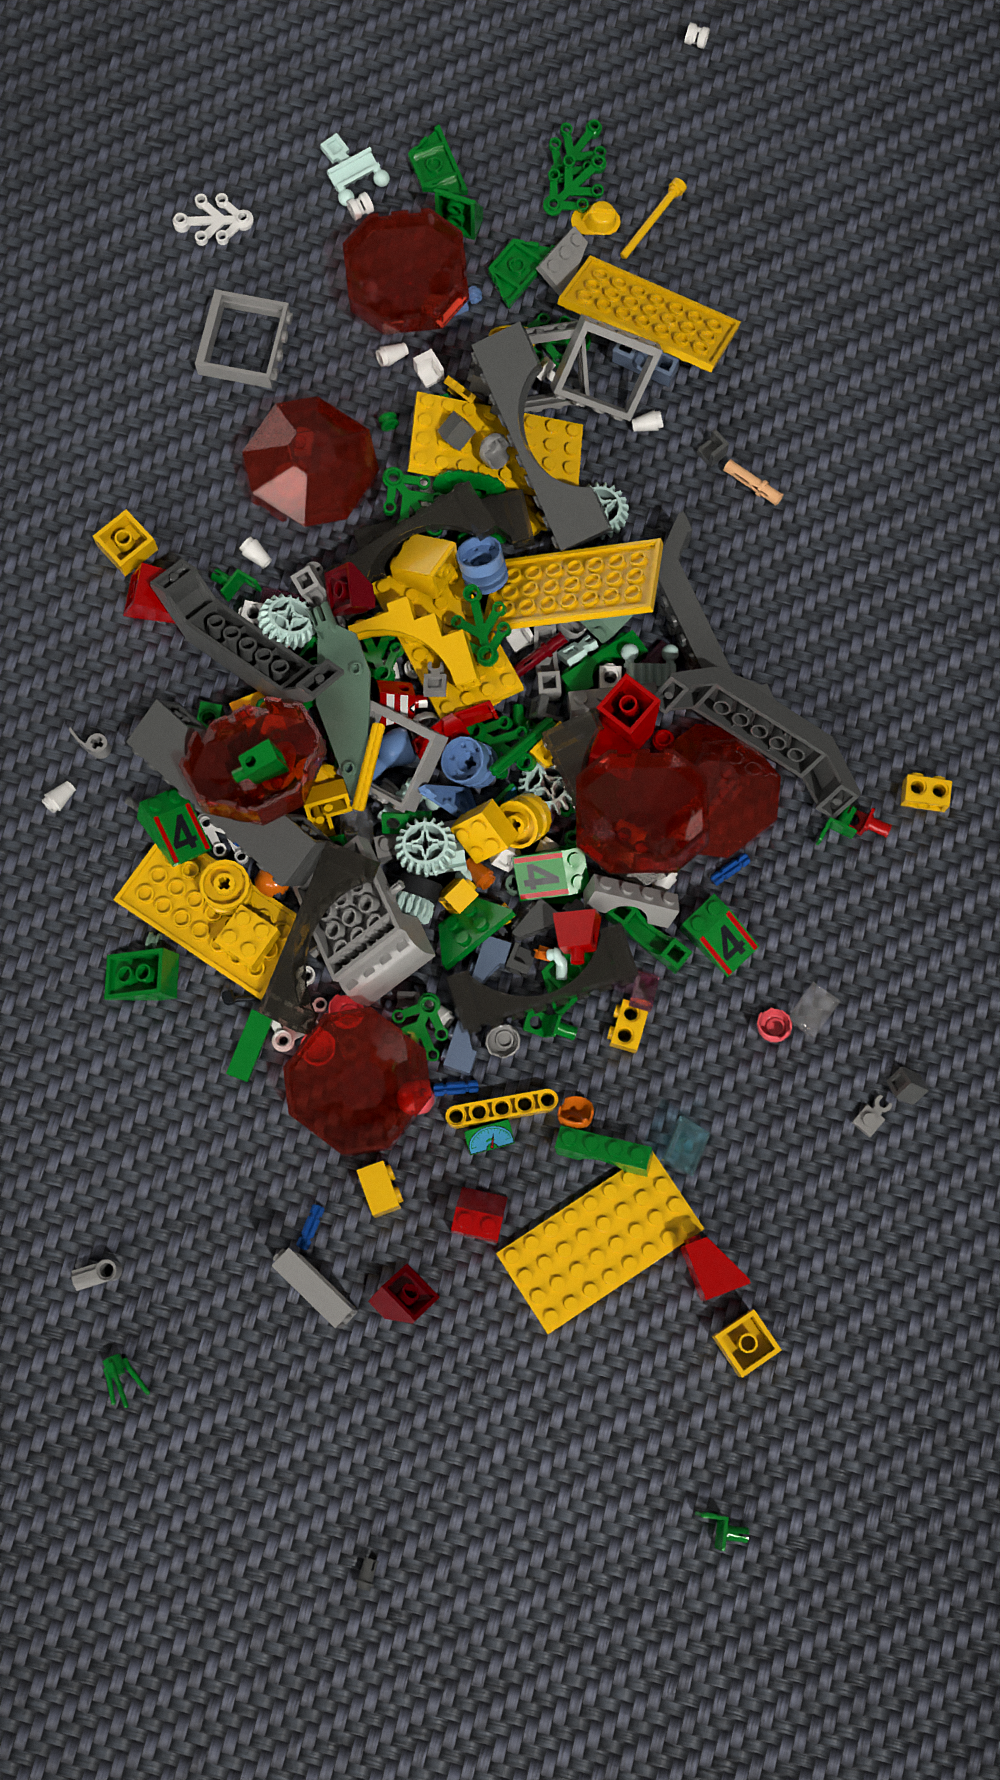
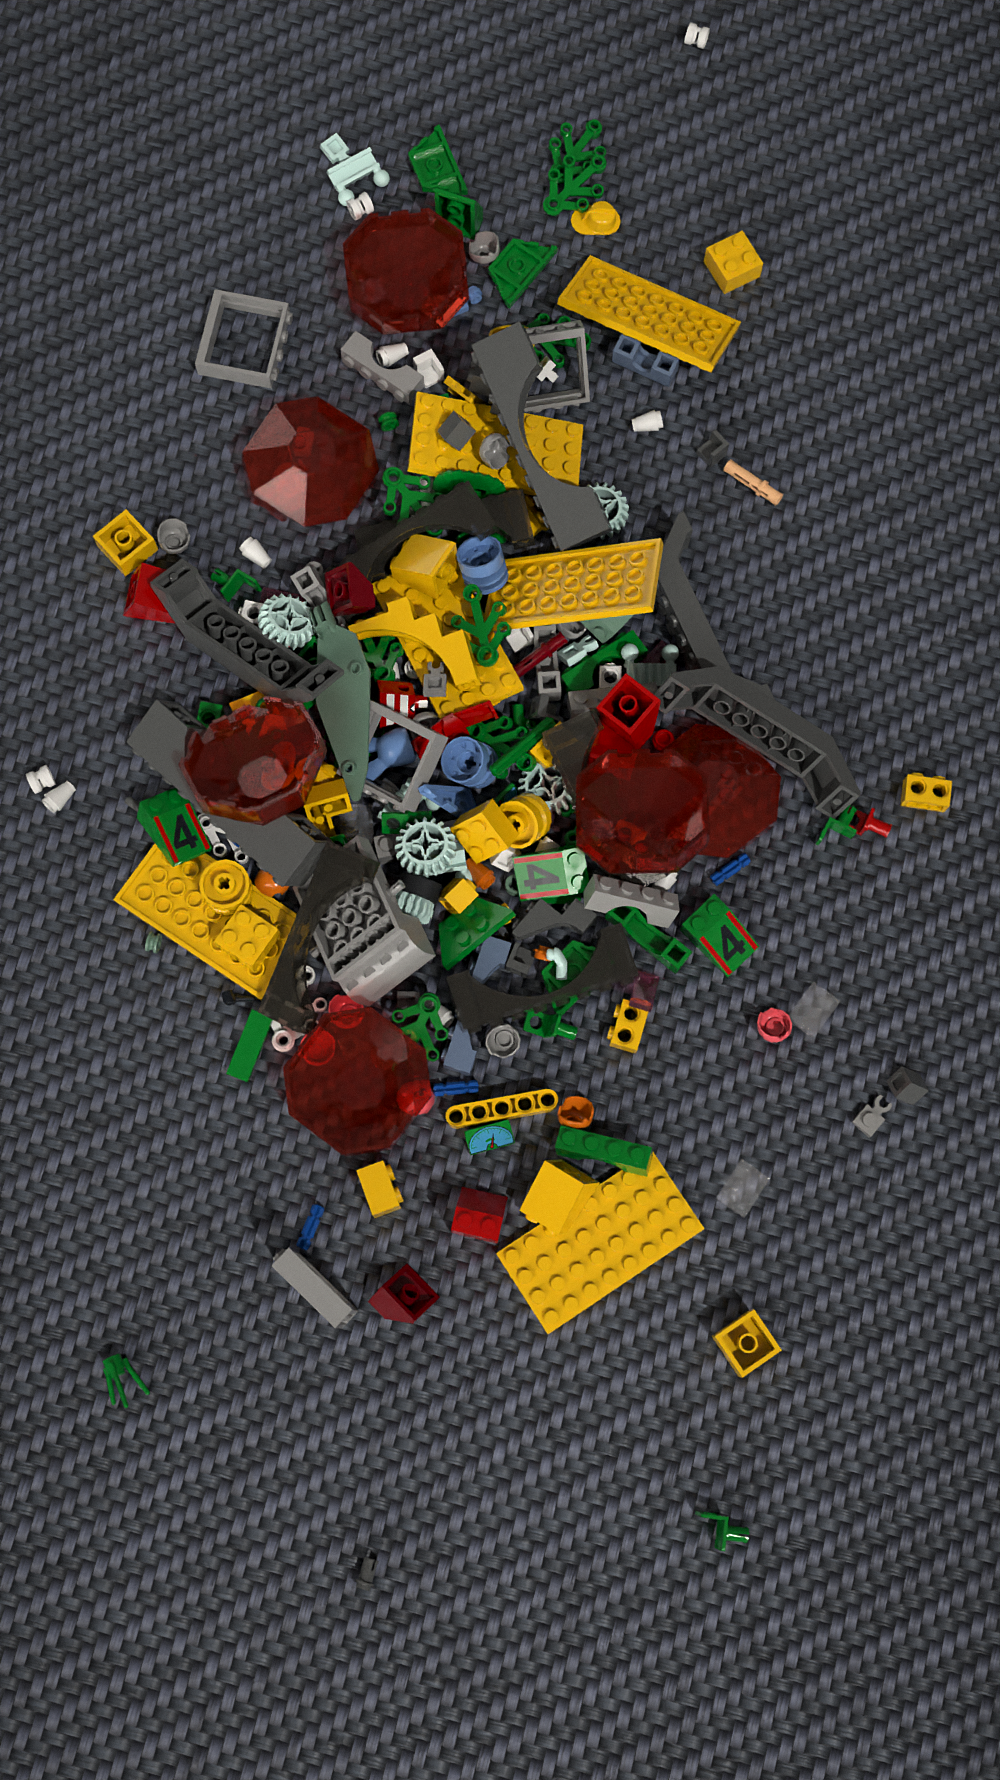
light grey panel [69,727,111,759] -> none
light grey piece [71,1259,123,1291] -> none
green slope [104,948,179,1001] -> none
white plant [173,193,254,246] -> none
green torso [231,739,290,784] -> none
yellow axle [352,722,385,812] -> none
light grey wing [536,226,588,296] -> none
light grey window [550,314,663,421] -> none
red torso [553,909,601,965] -> none
yellow piece [620,177,687,259] -> none
clear light blue slope [660,1116,711,1176] -> none
red slope [680,1234,751,1301] -> none
none -> white wheel [26,765,56,794]
none -> light grey hair [157,518,190,554]
none -> light grey arch [340,331,424,405]
none -> light grey hair [469,231,500,264]
none -> yellow slope [519,1159,600,1236]
none -> yellow brick [704,230,763,294]
none -> clear plate [715,1159,770,1218]

